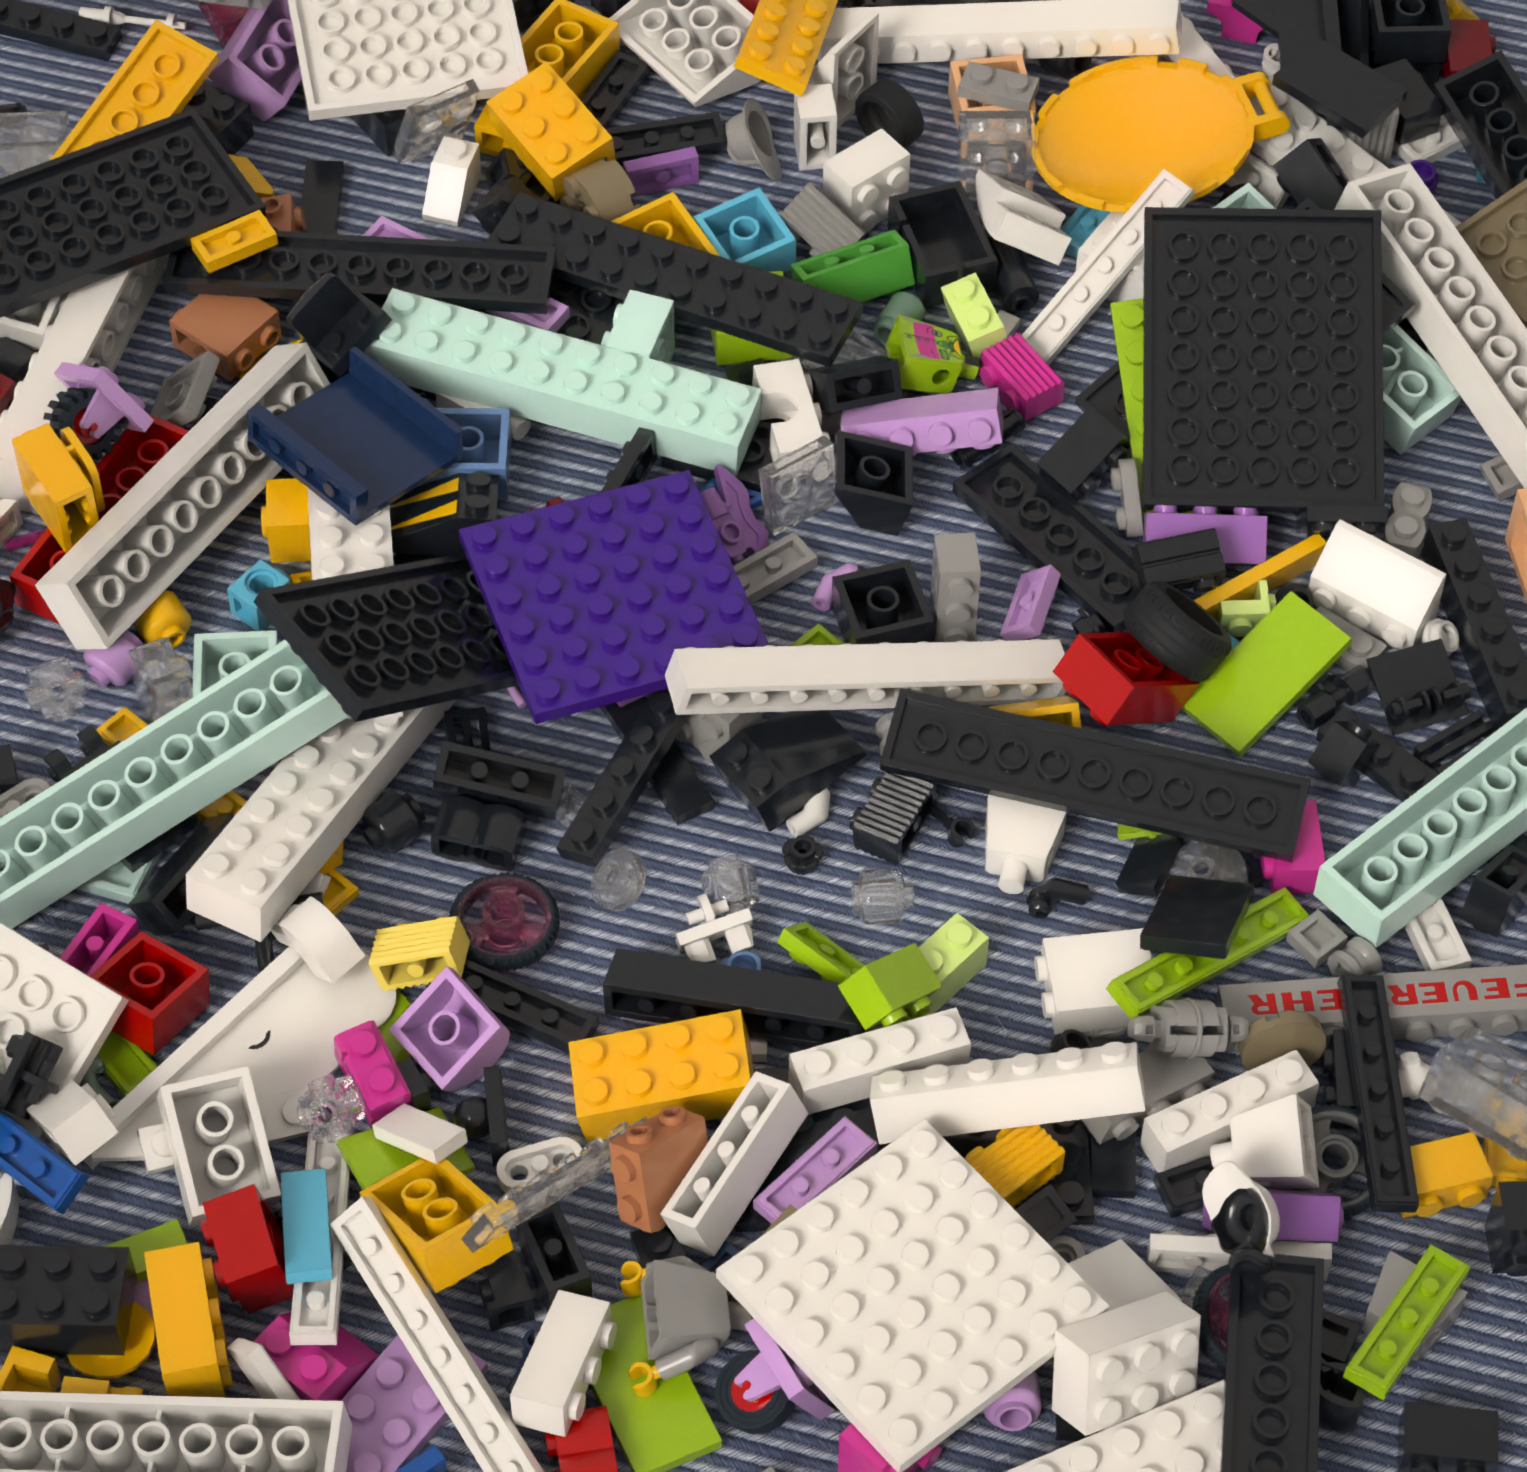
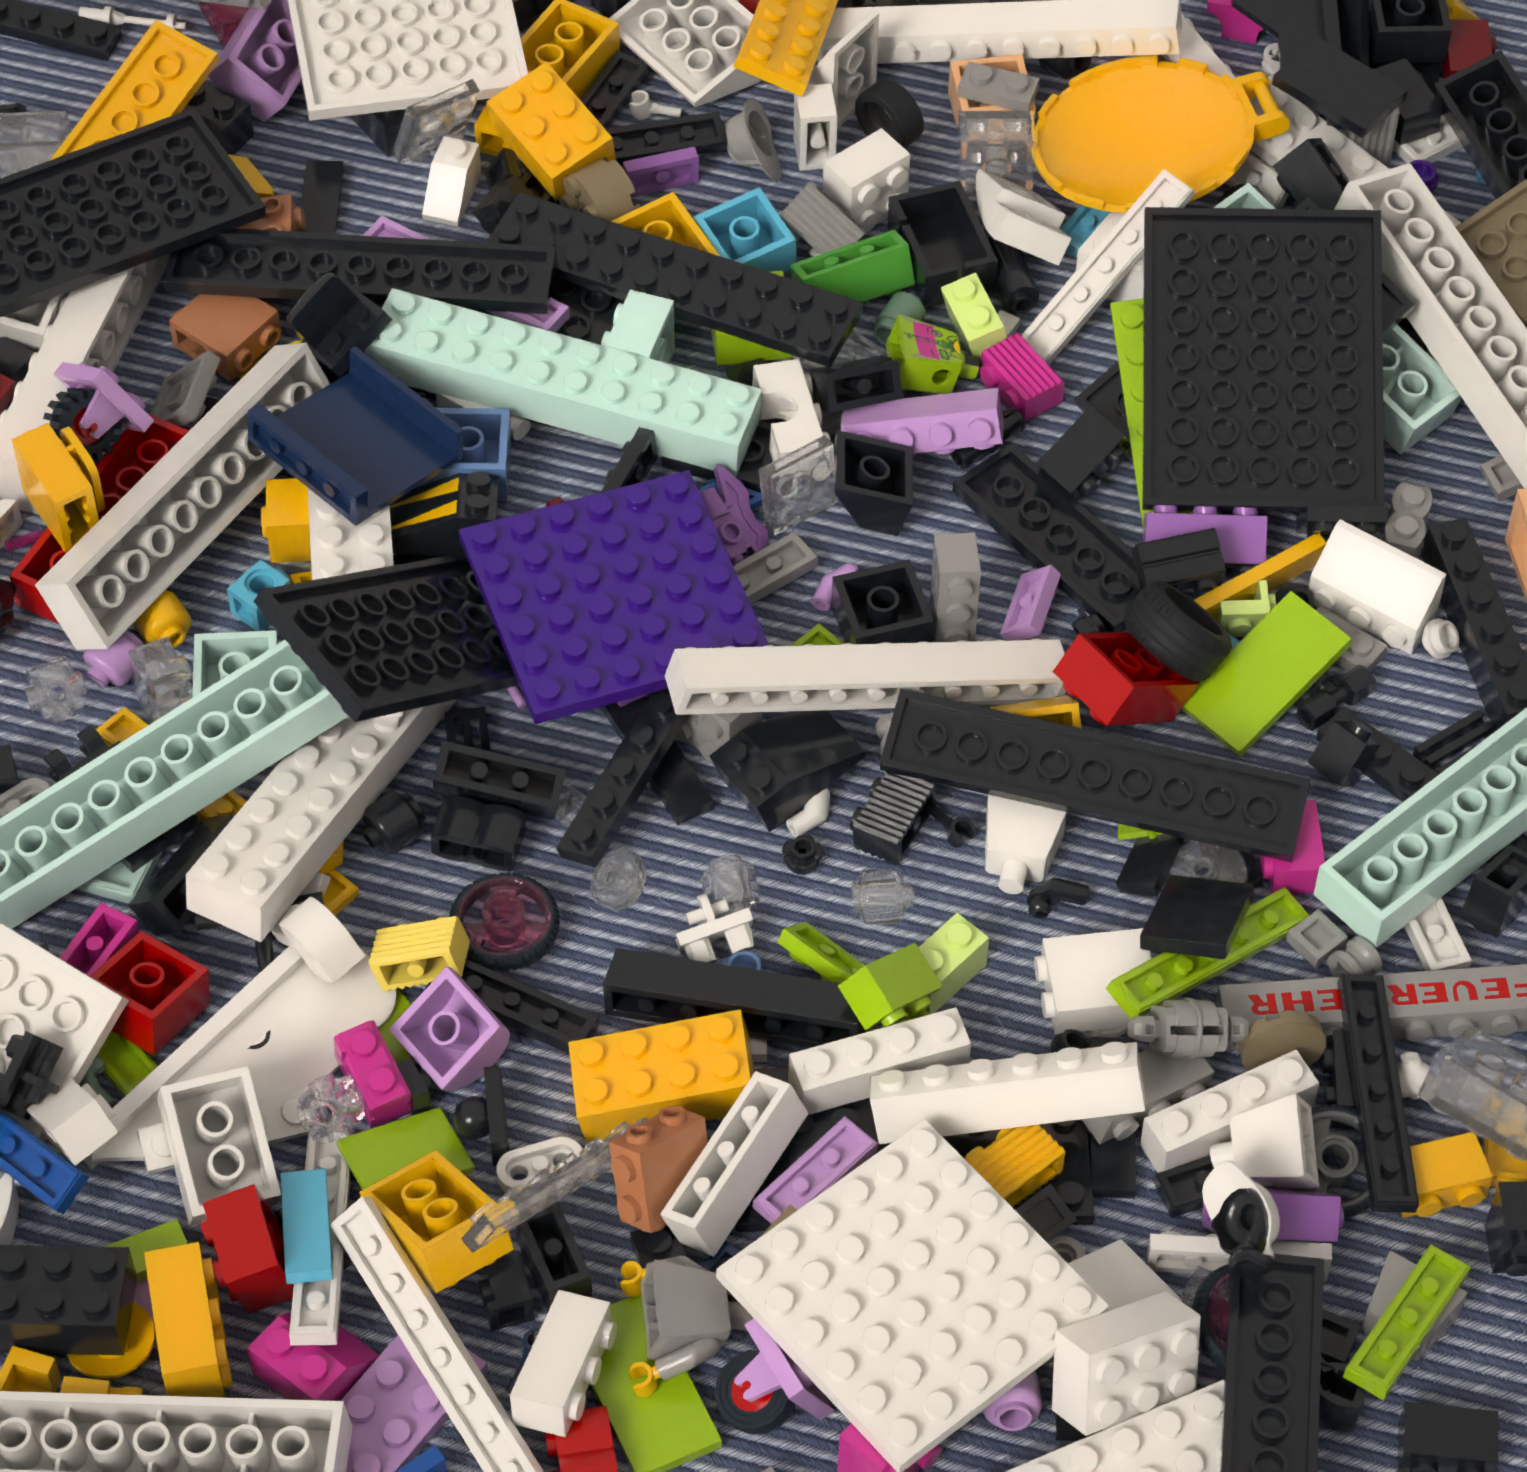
yellow plate [190,210,278,273] -> none
white tile [226,1338,300,1400] -> none
white tile [372,1103,468,1164] -> none
light grey plate [1110,458,1143,538] -> none
black hinge [1366,638,1471,736] -> none
none -> white hand [629,90,682,120]

